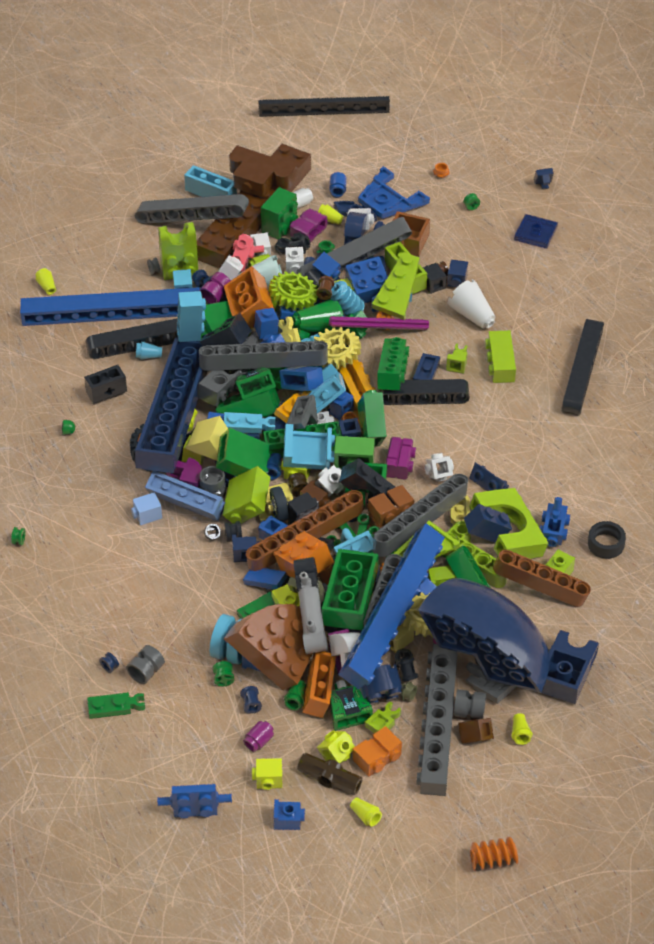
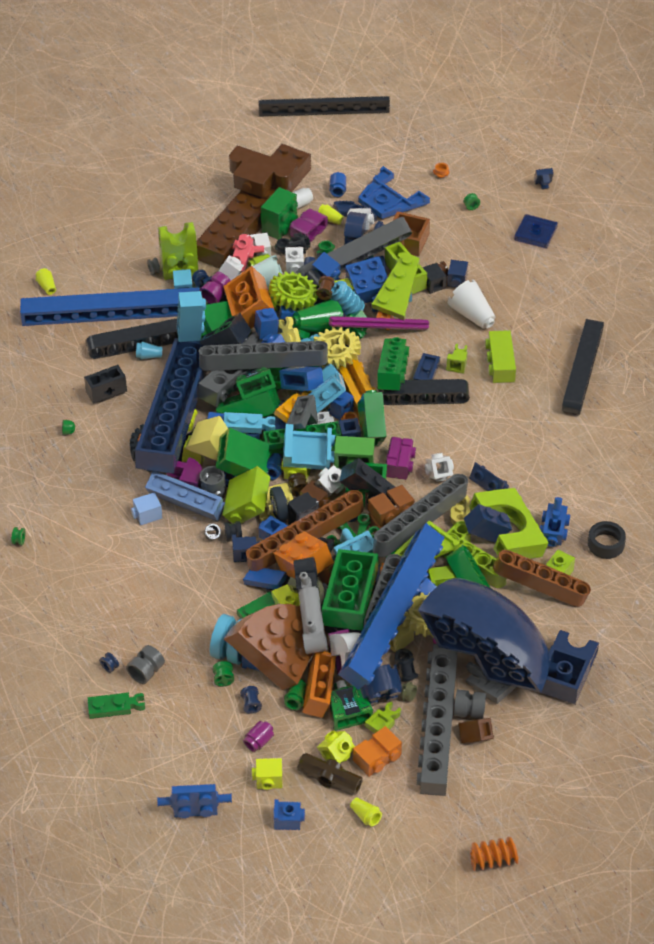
dark grey beam [135,194,249,224] -> none
medium azure brick [184,165,237,197] -> none
neon yellow cone [511,713,532,745] -> none

